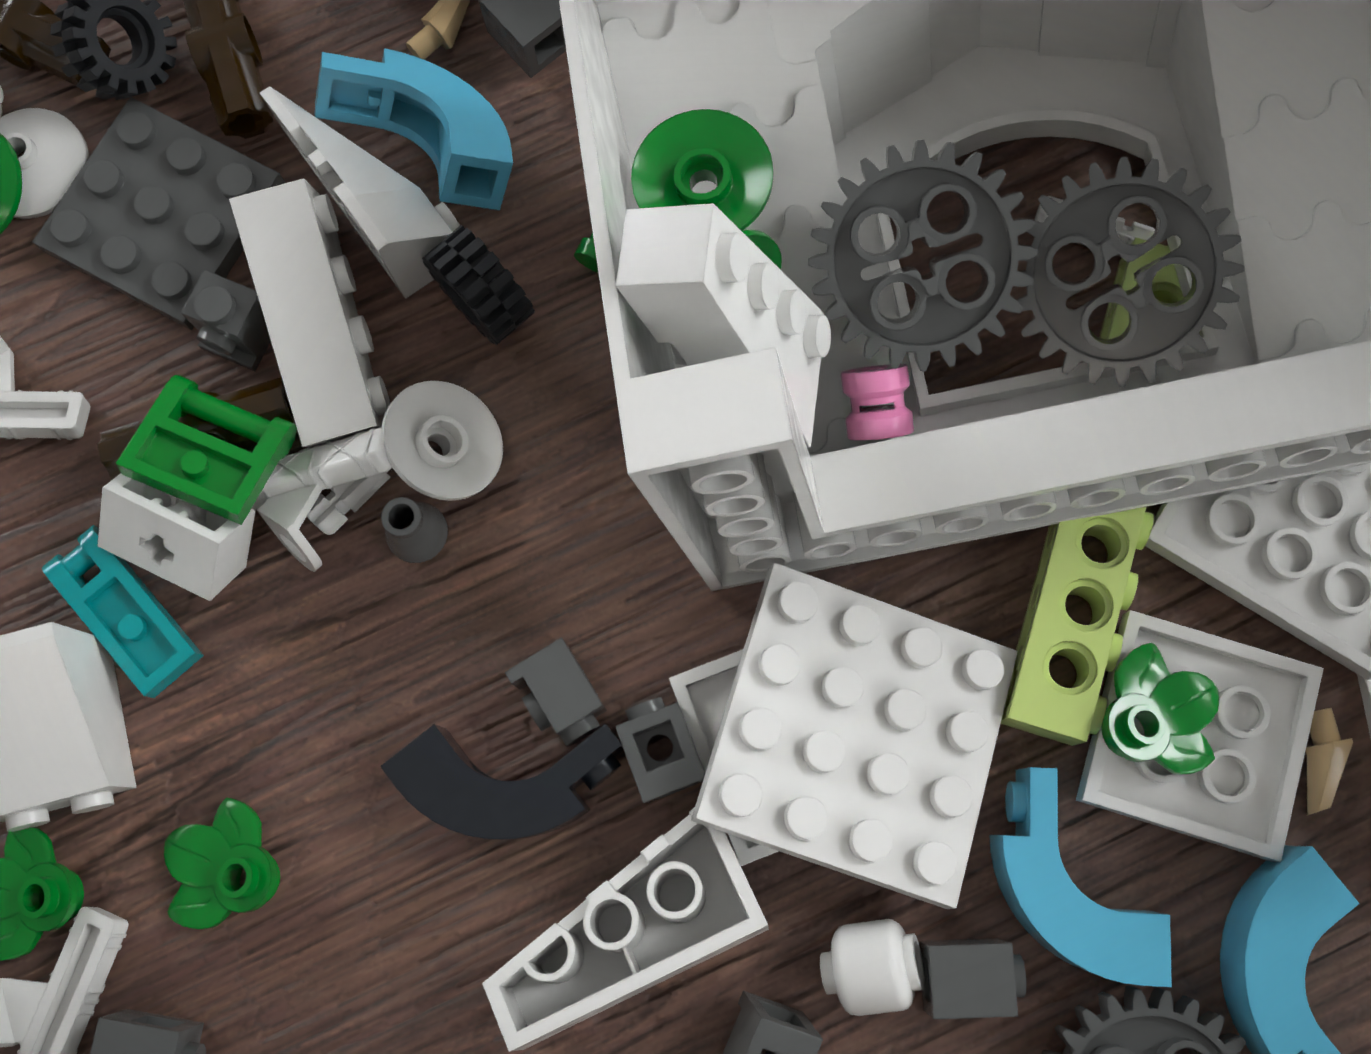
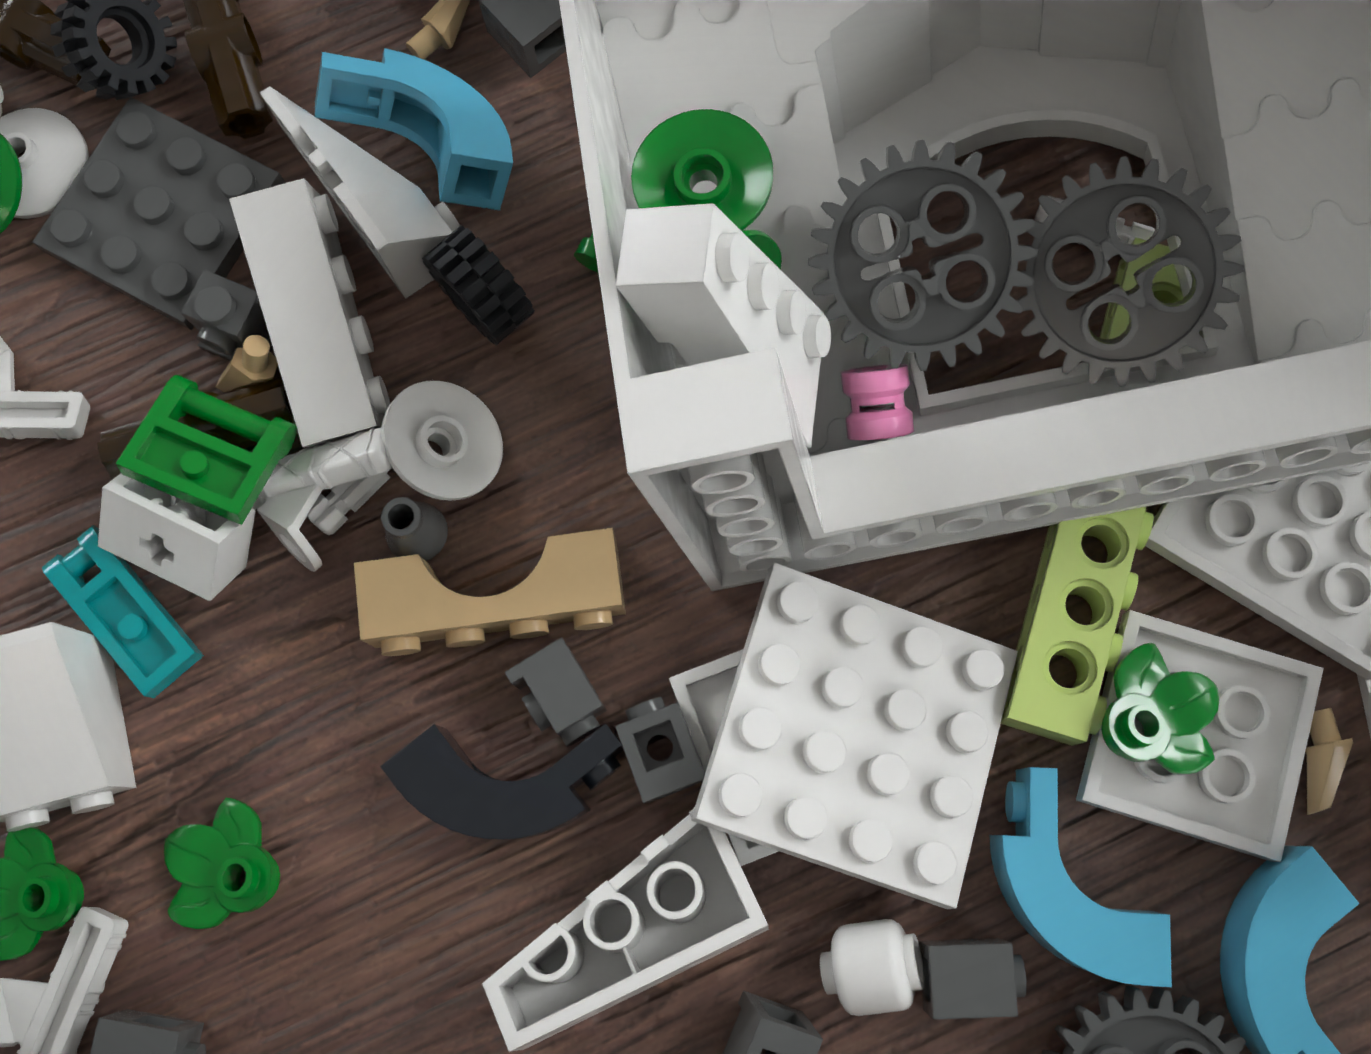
none -> tan bar [216,335,278,392]
none -> tan arch [354,528,626,656]

